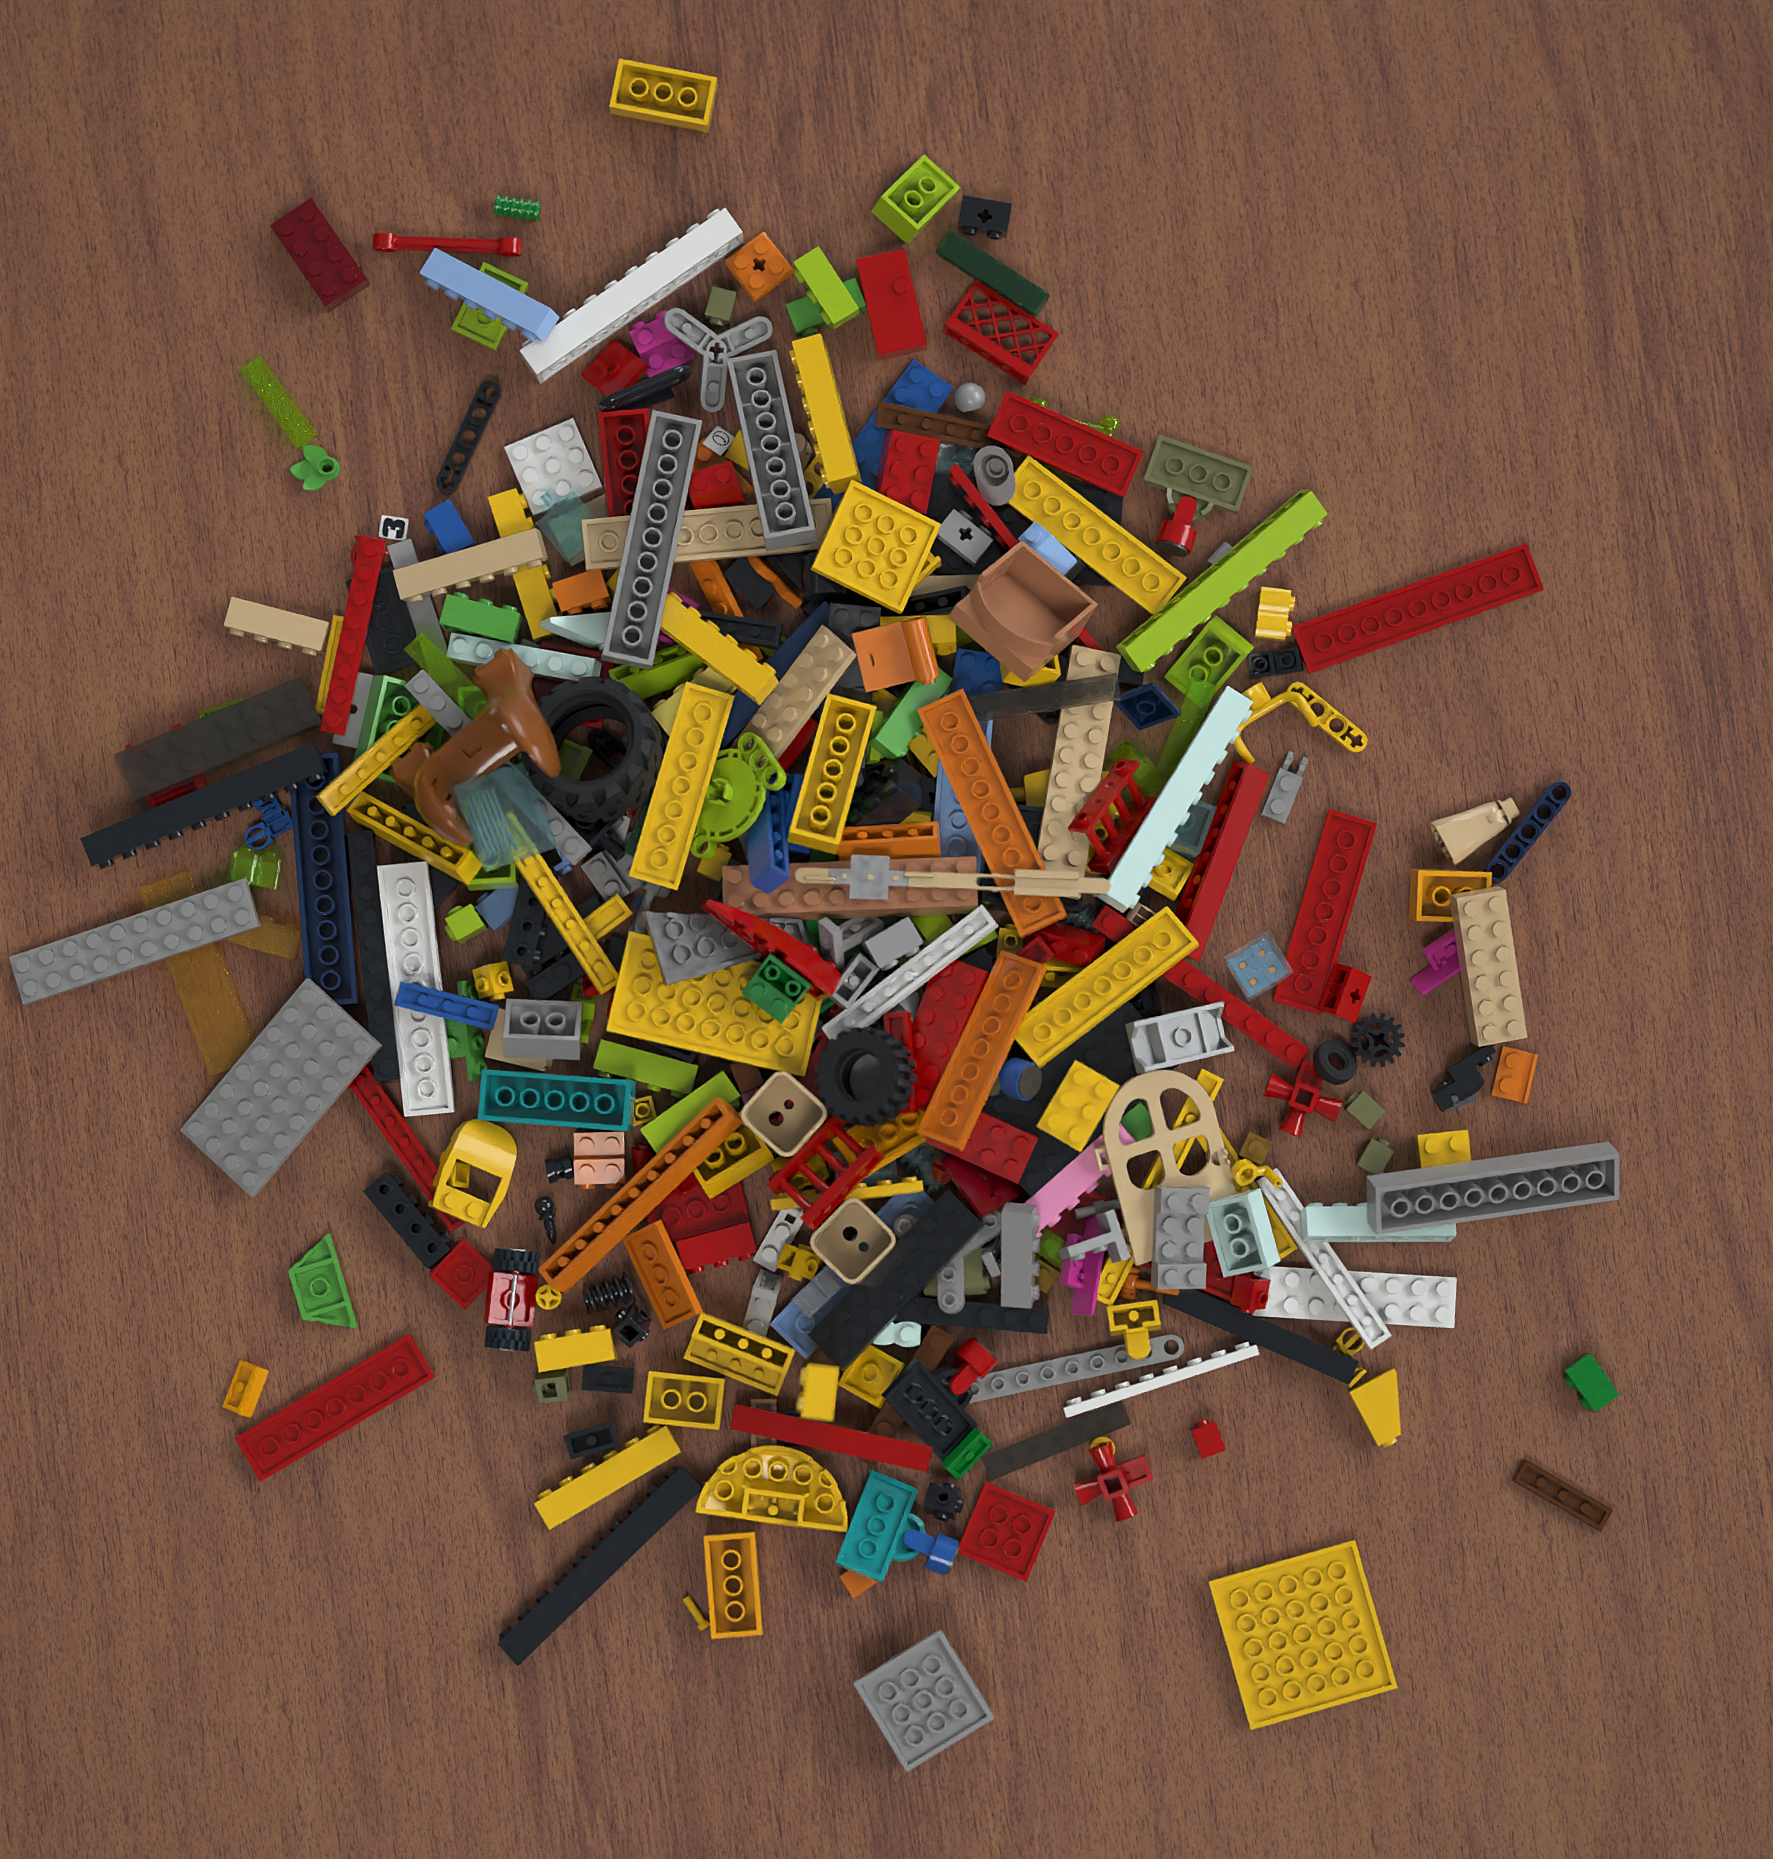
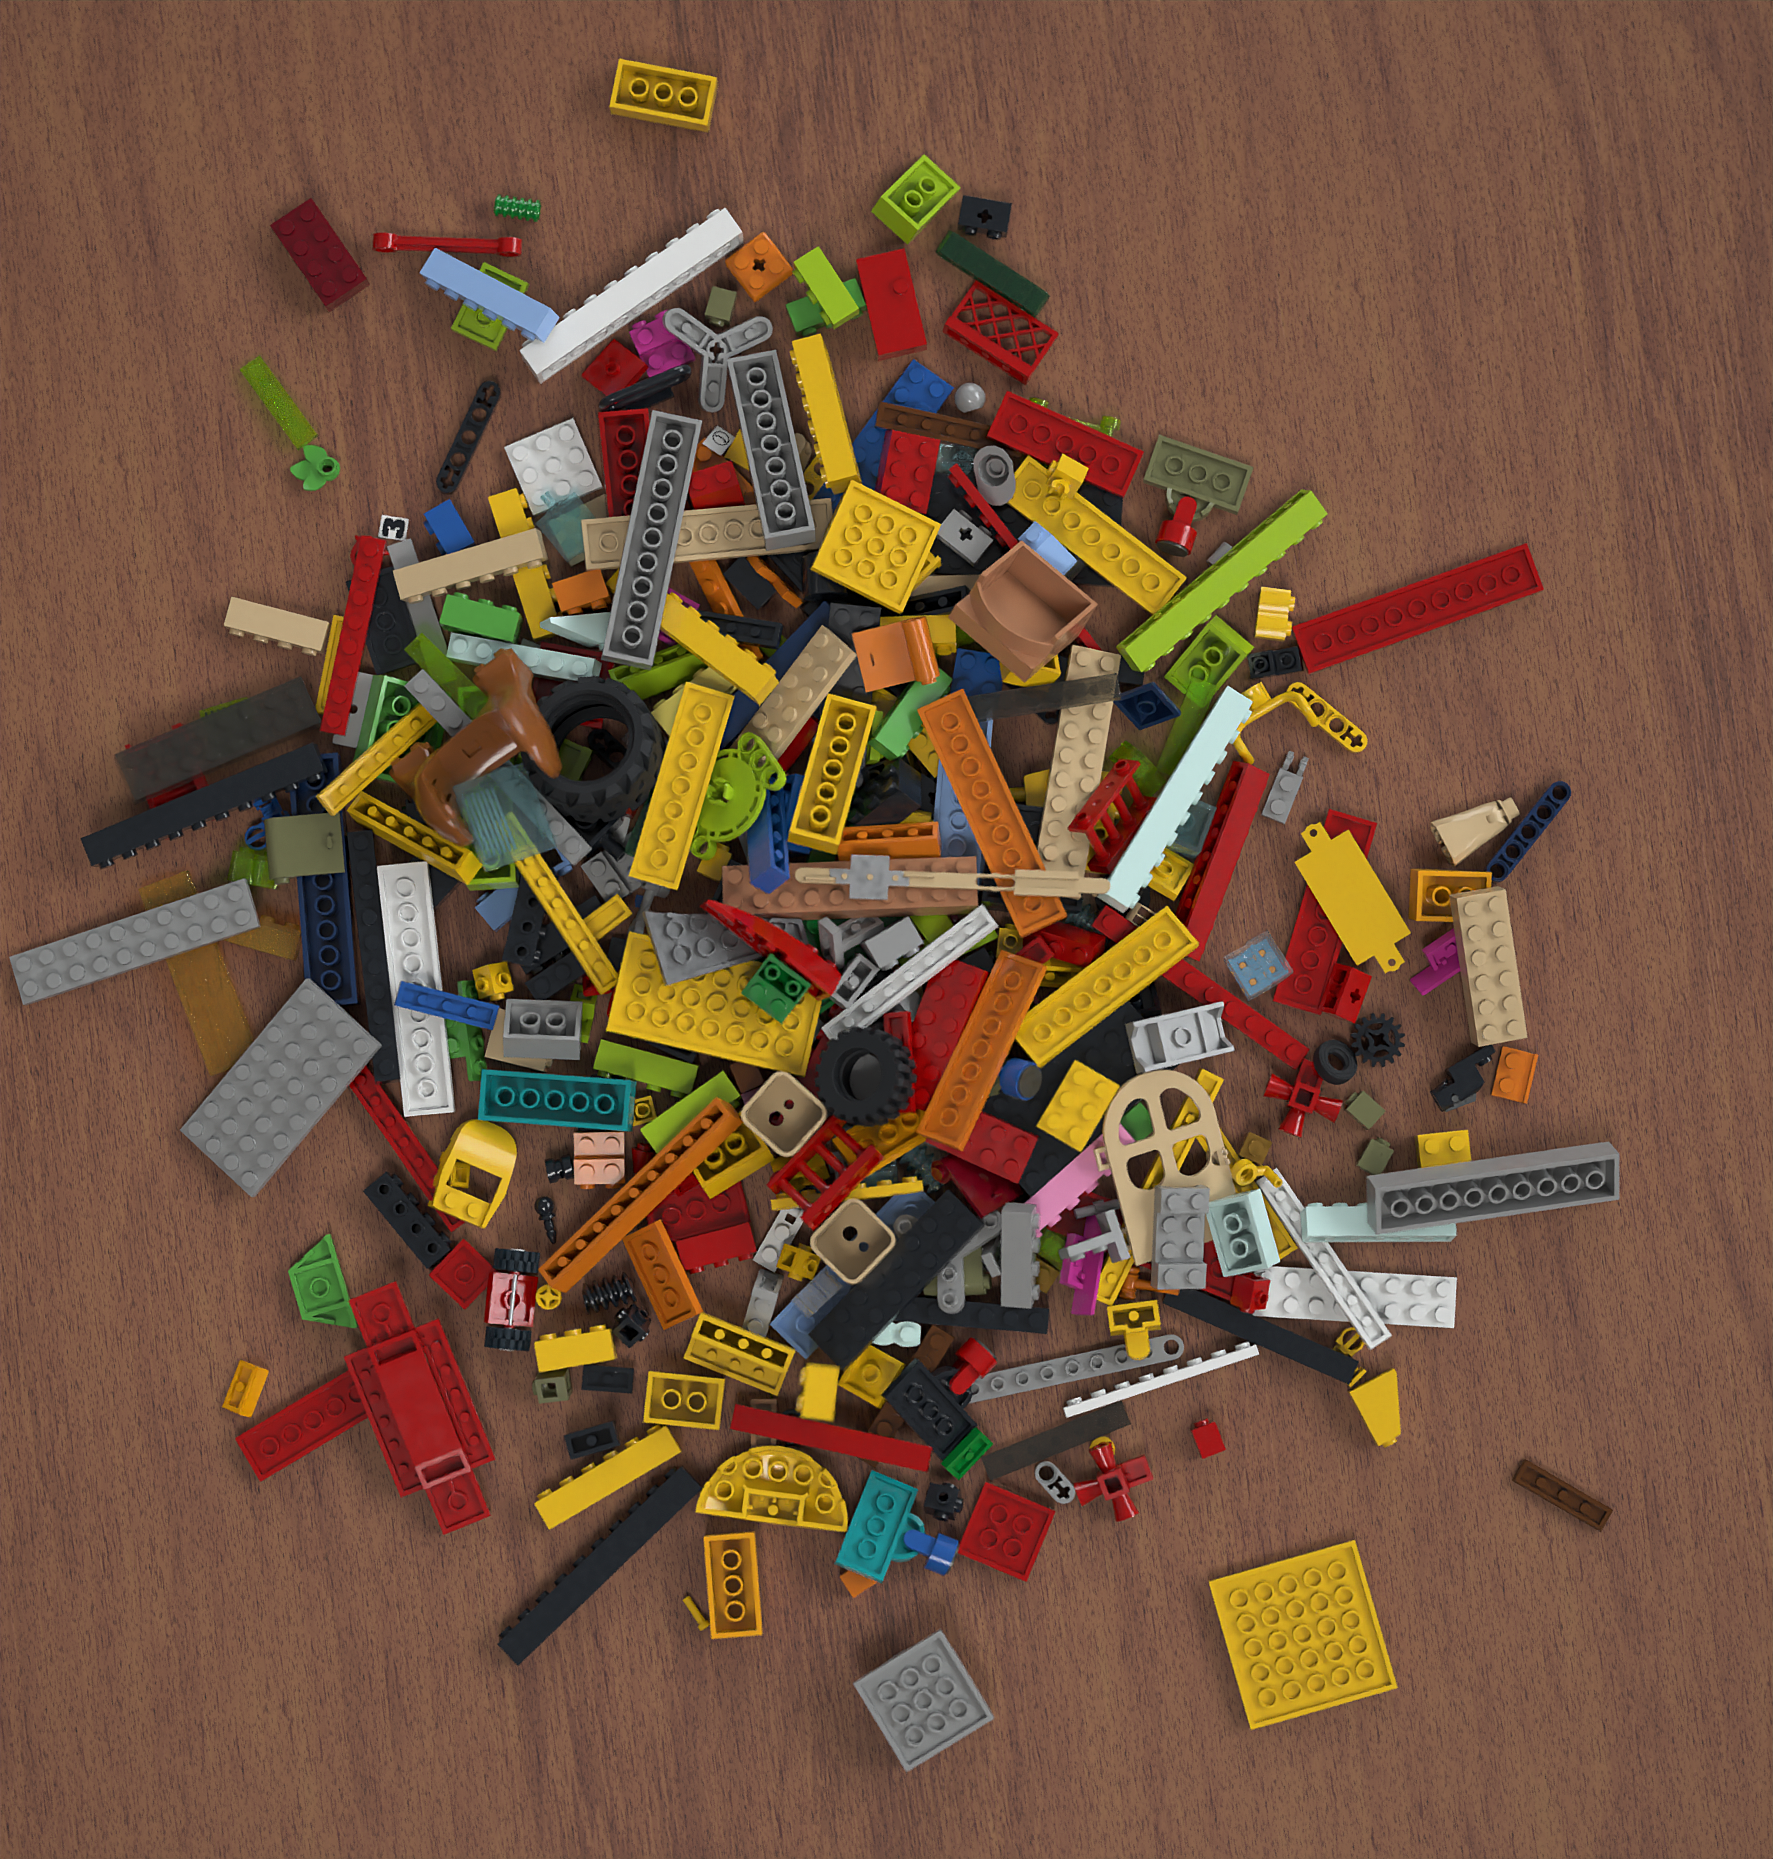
lime brick [444,904,488,944] -> none
green brick [1562,1353,1620,1412] -> none
none -> olive door [264,812,345,885]
none -> red piece [344,1281,496,1535]
none -> light grey beam [1034,1461,1075,1504]
none -> yellow brick [1045,454,1089,500]
none -> yellow piece [1294,822,1411,974]

